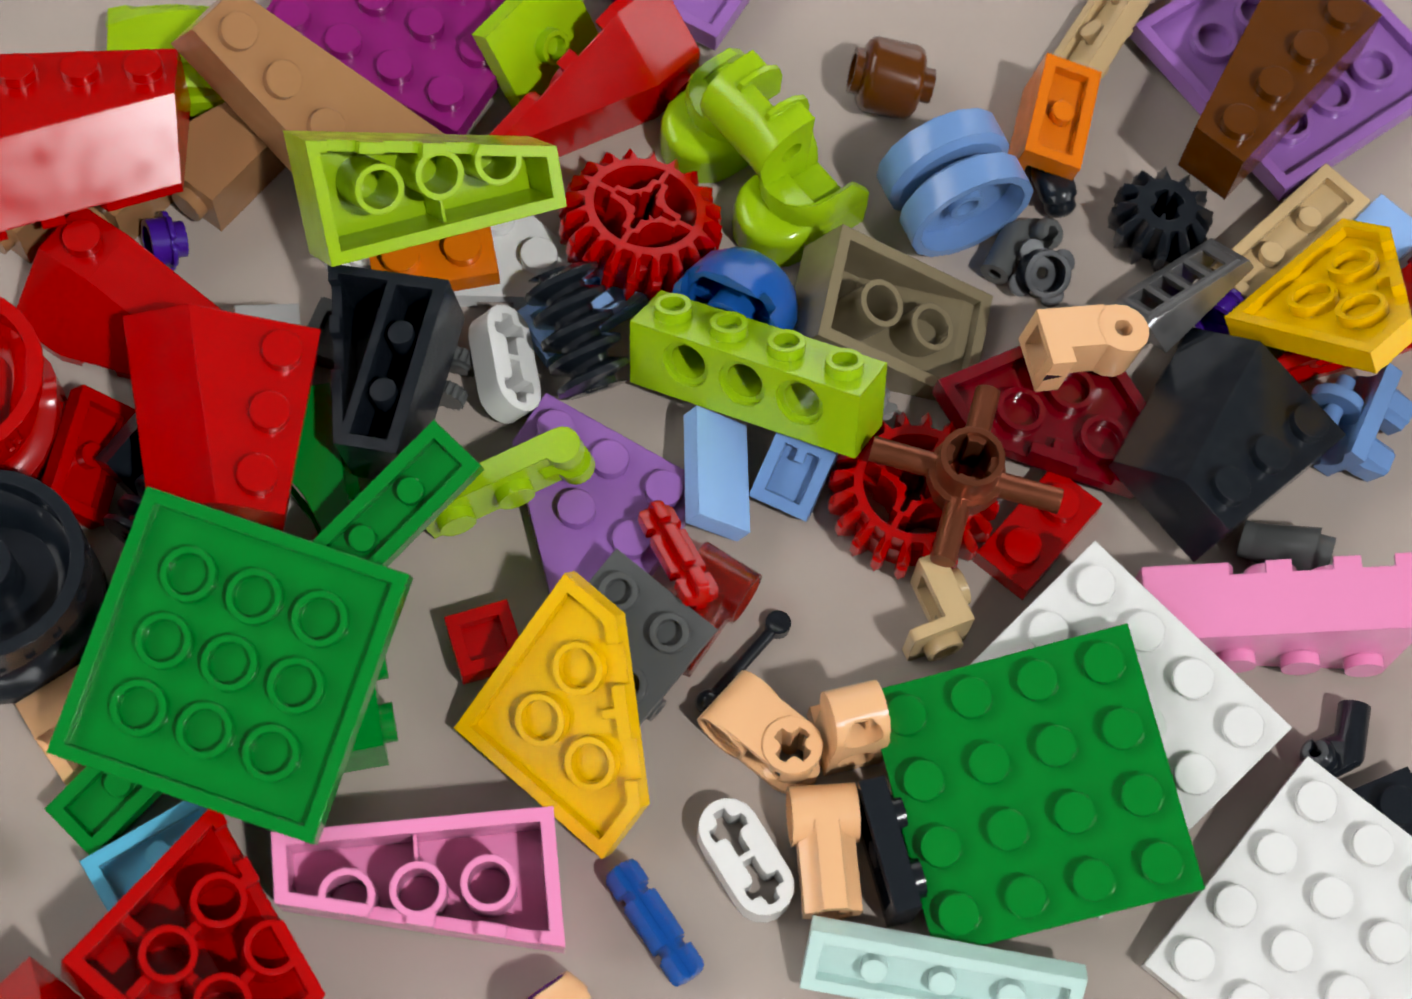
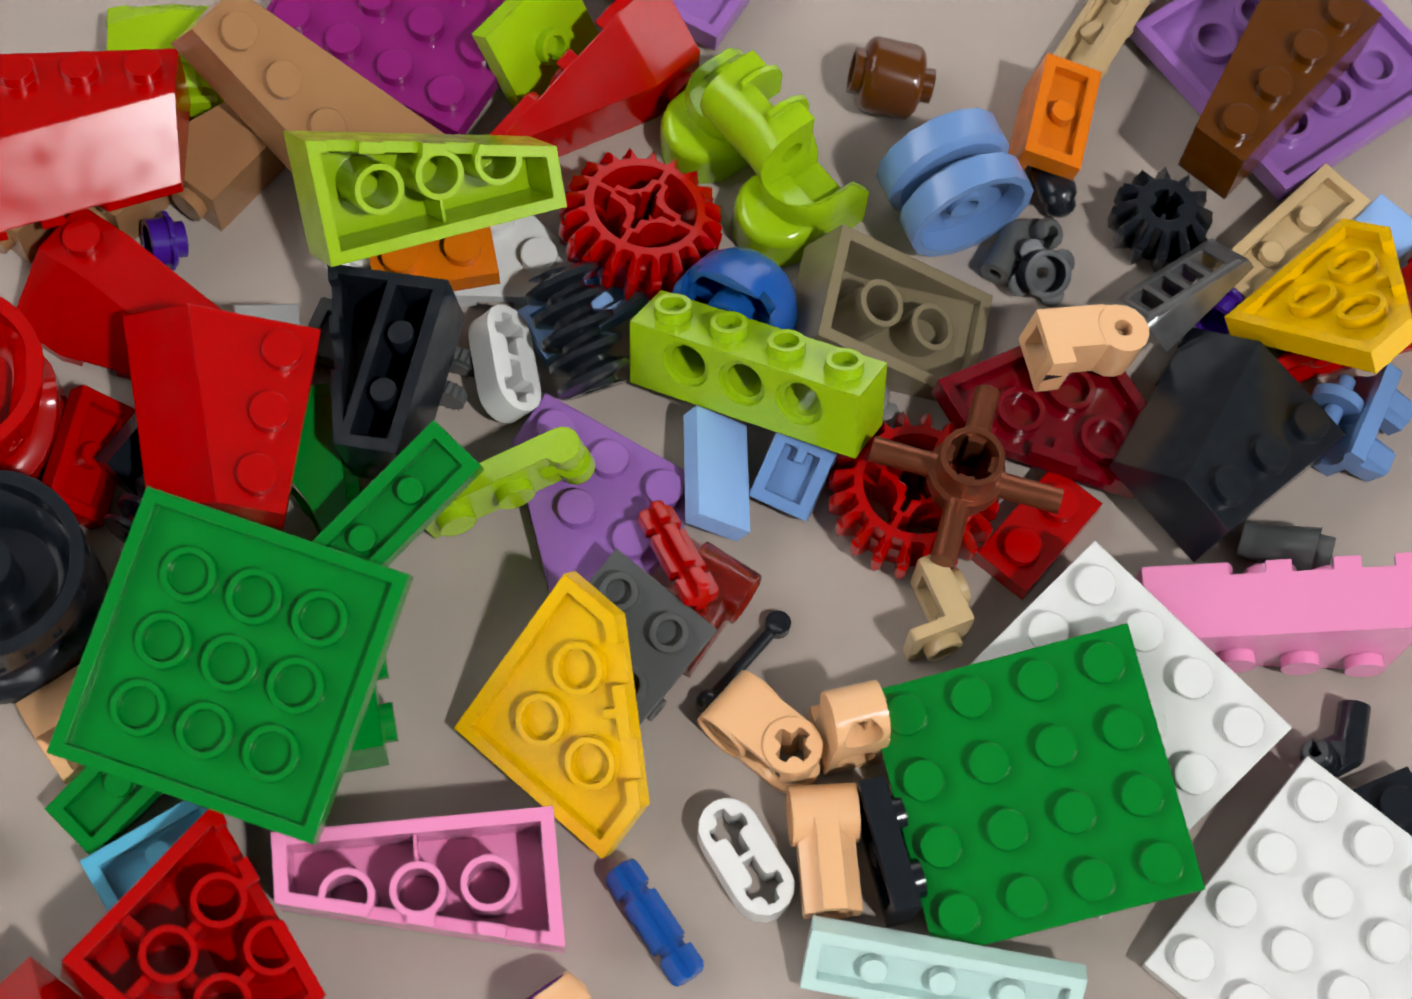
red plate [444,599,519,685] -> none

